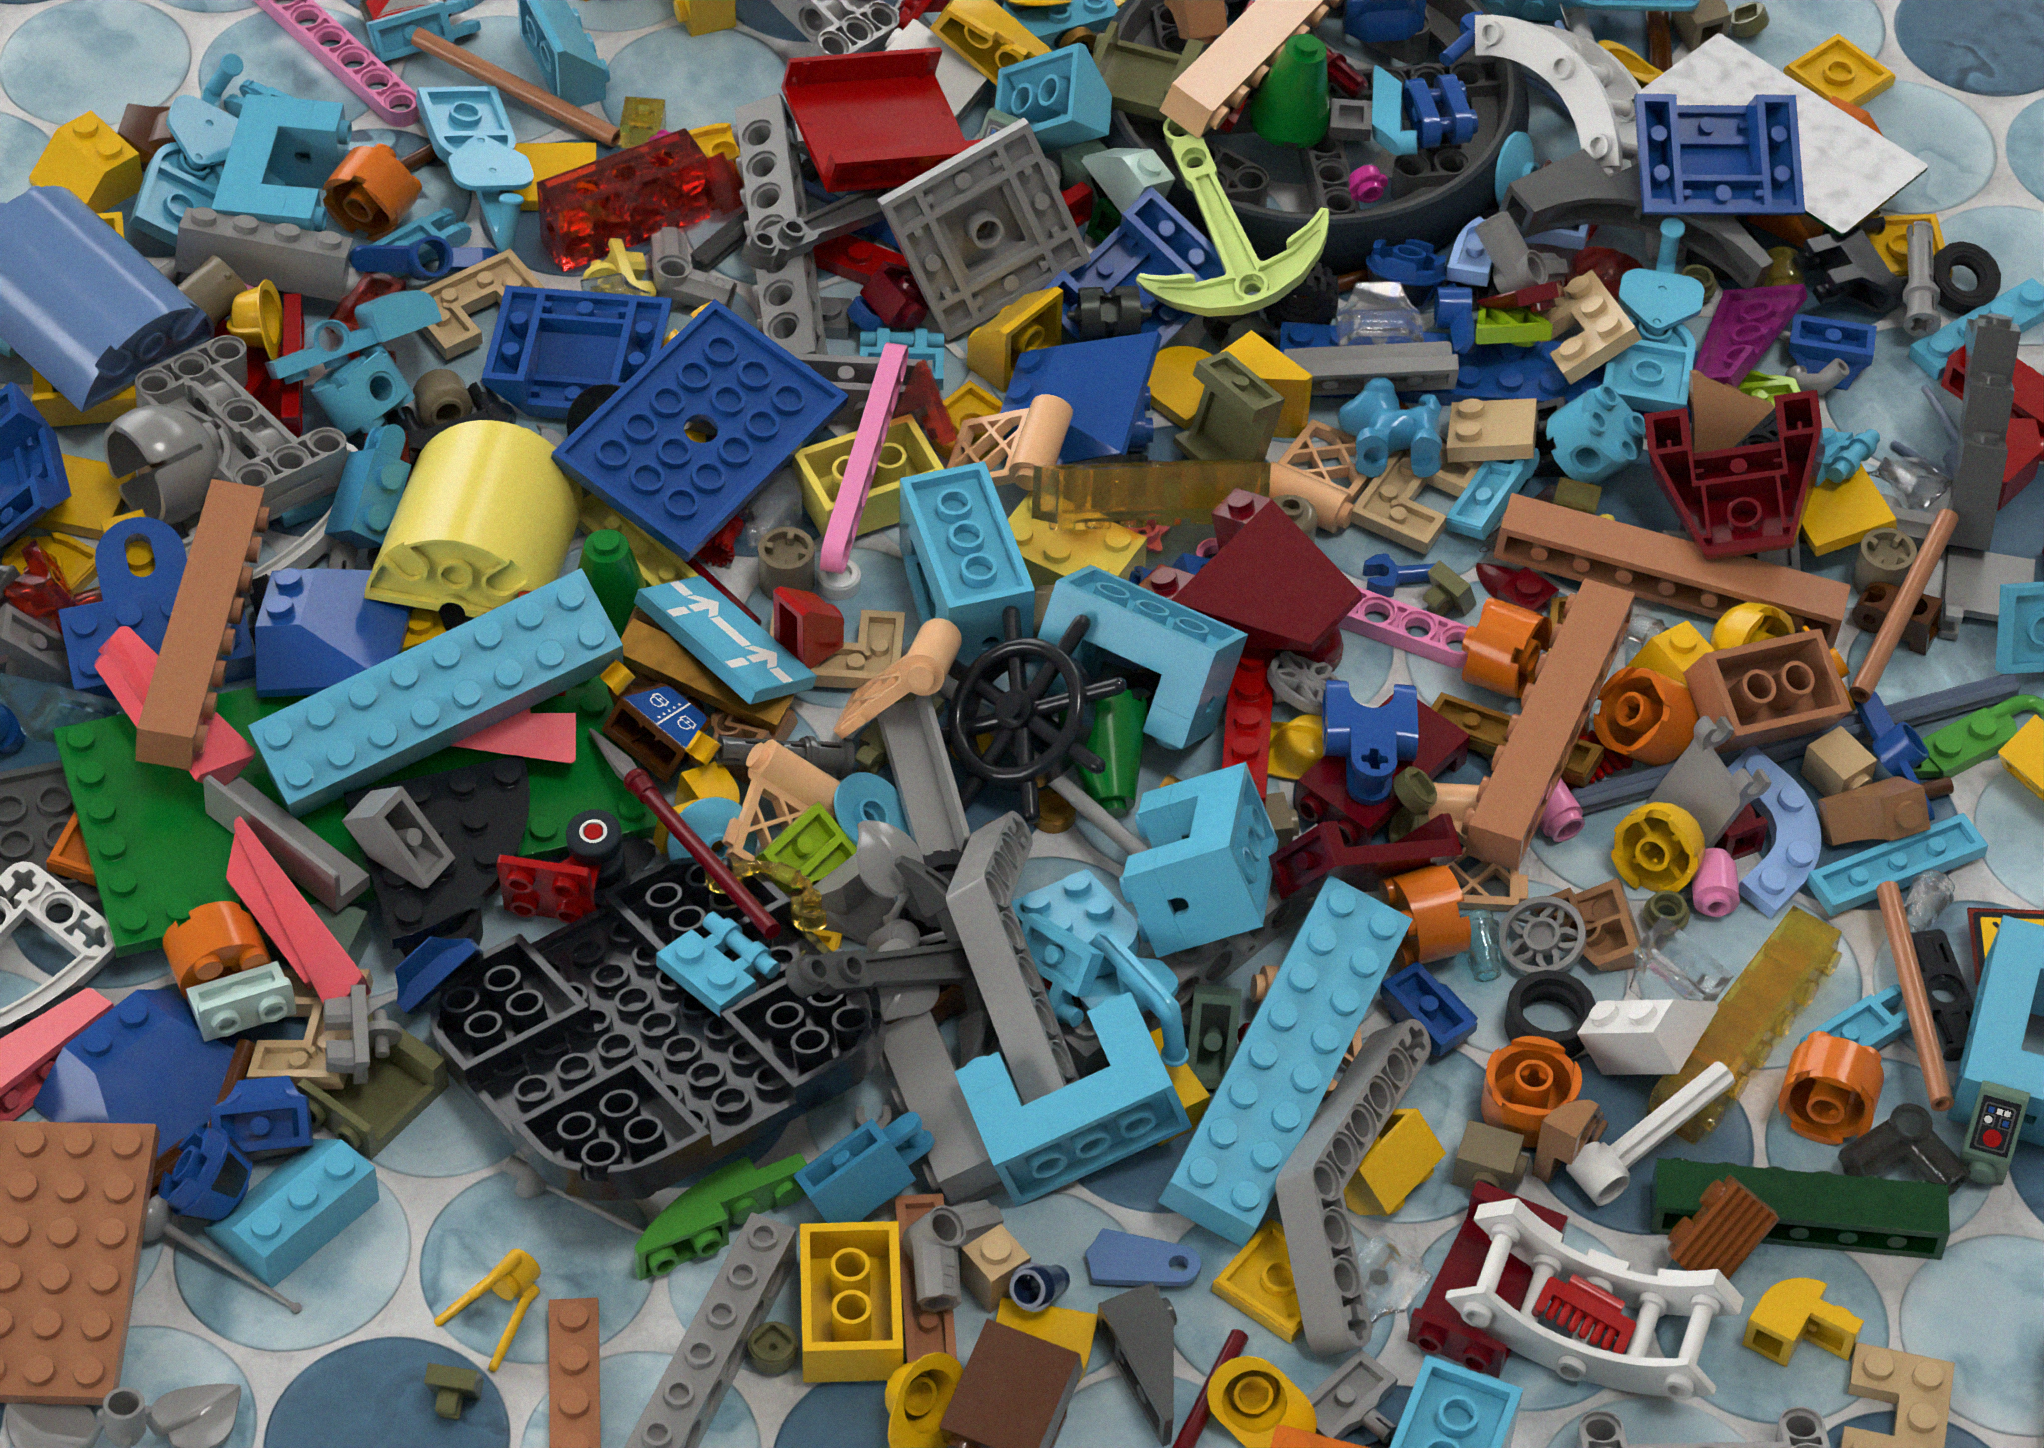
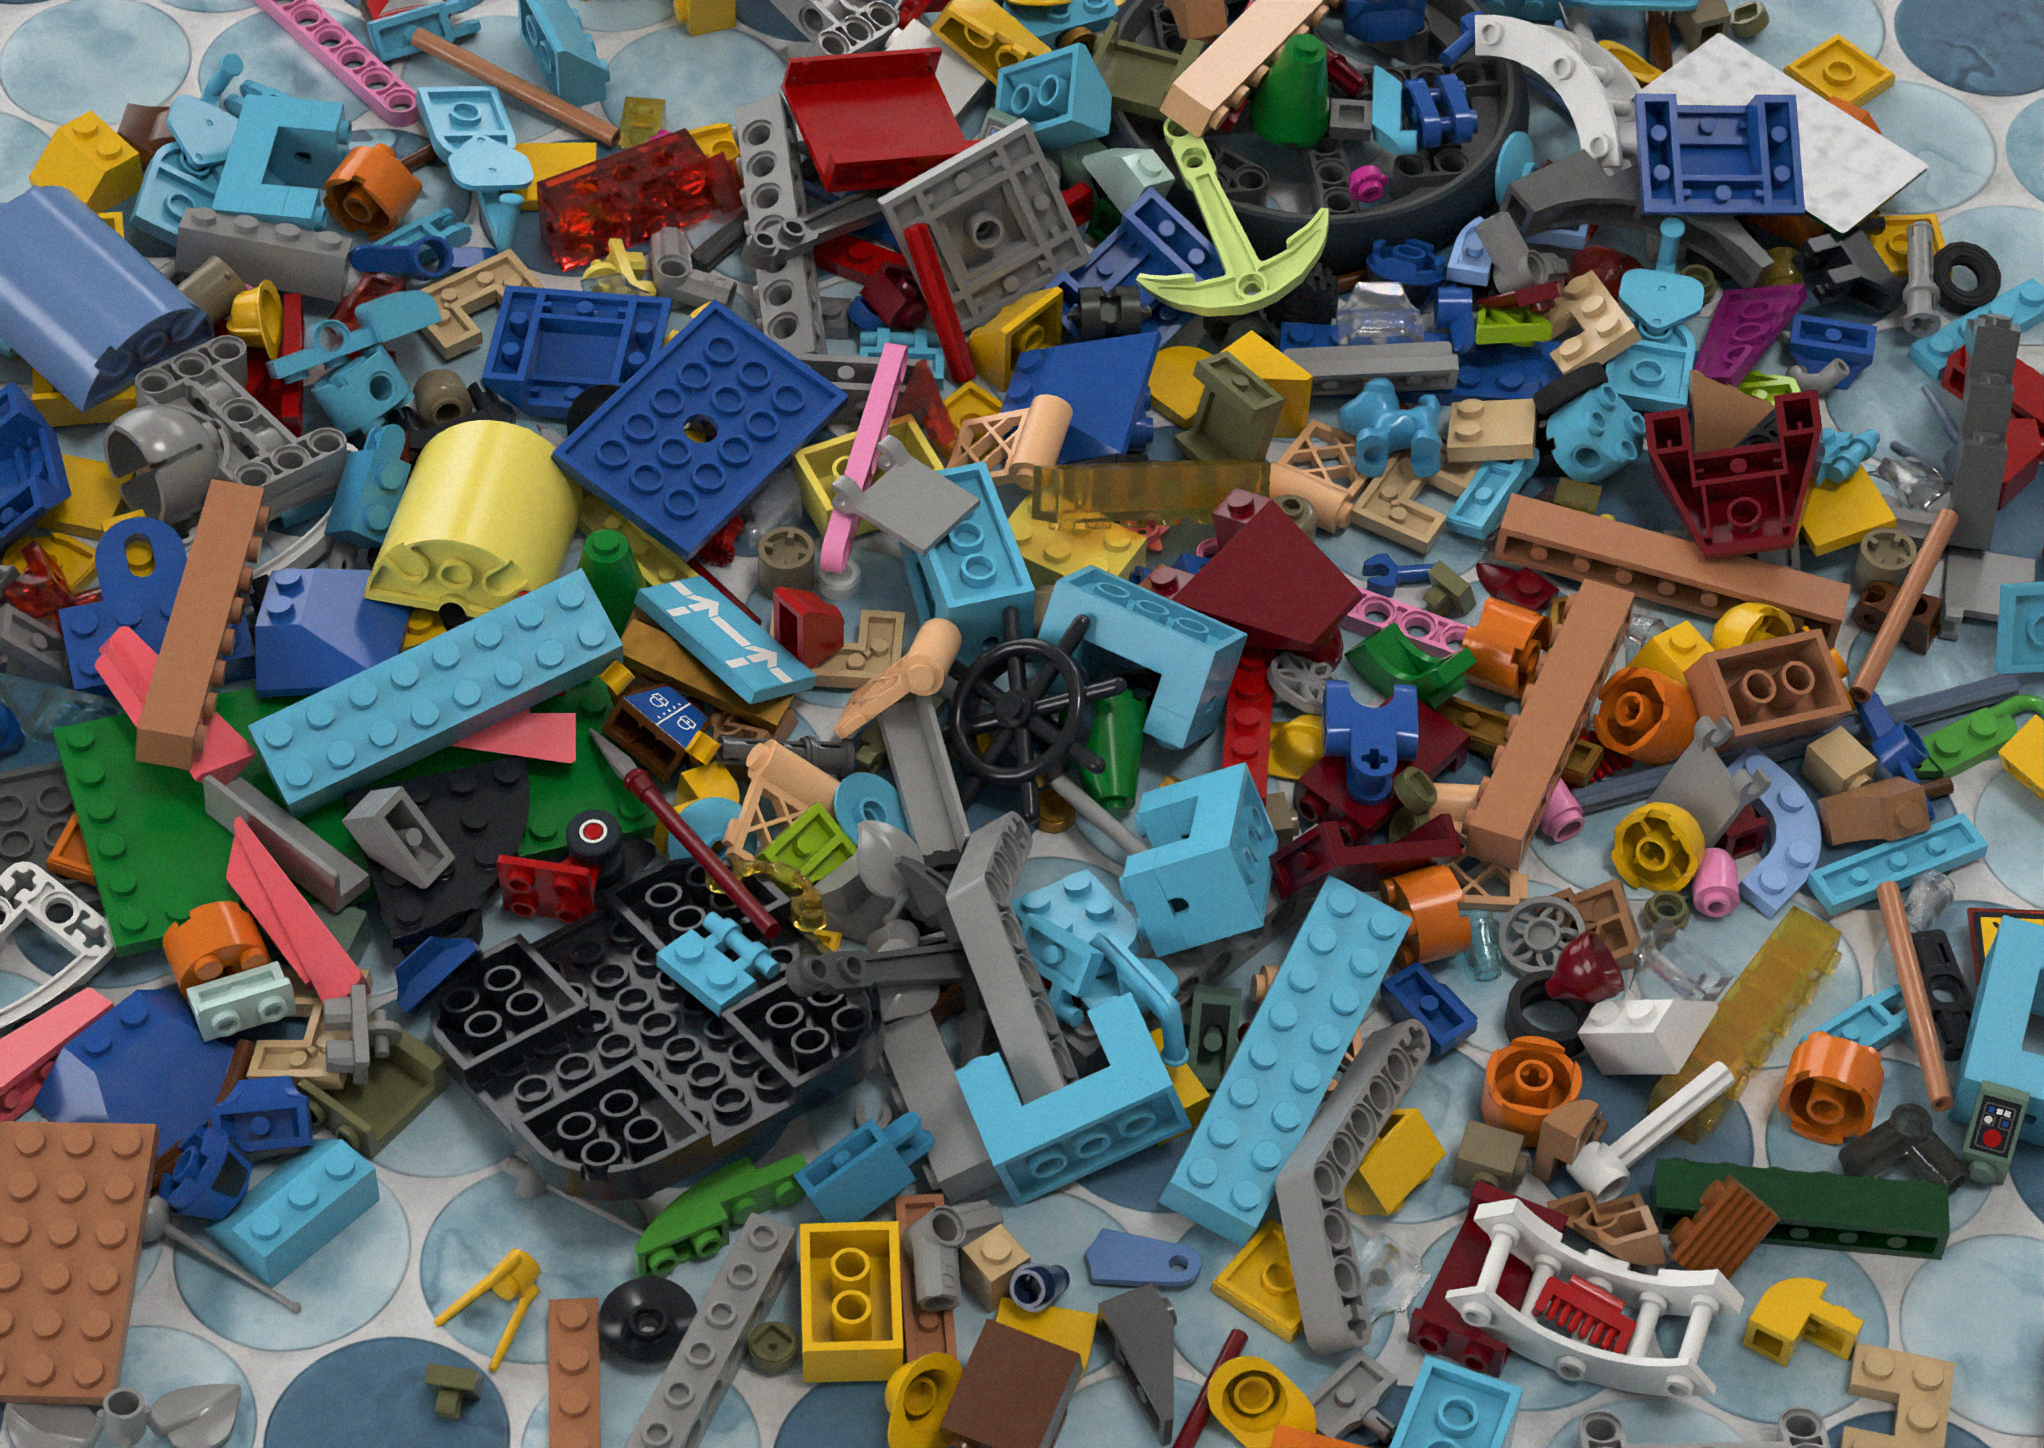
none -> black dish [598,1277,697,1365]
none -> light grey flag [831,434,980,556]
none -> red axle [903,223,977,383]
none -> green arch [1344,622,1477,710]
none -> black tyre [1533,362,1609,416]
none -> dark red helmet [1545,930,1624,1003]
none -> medium nougat slope [1547,1190,1666,1265]

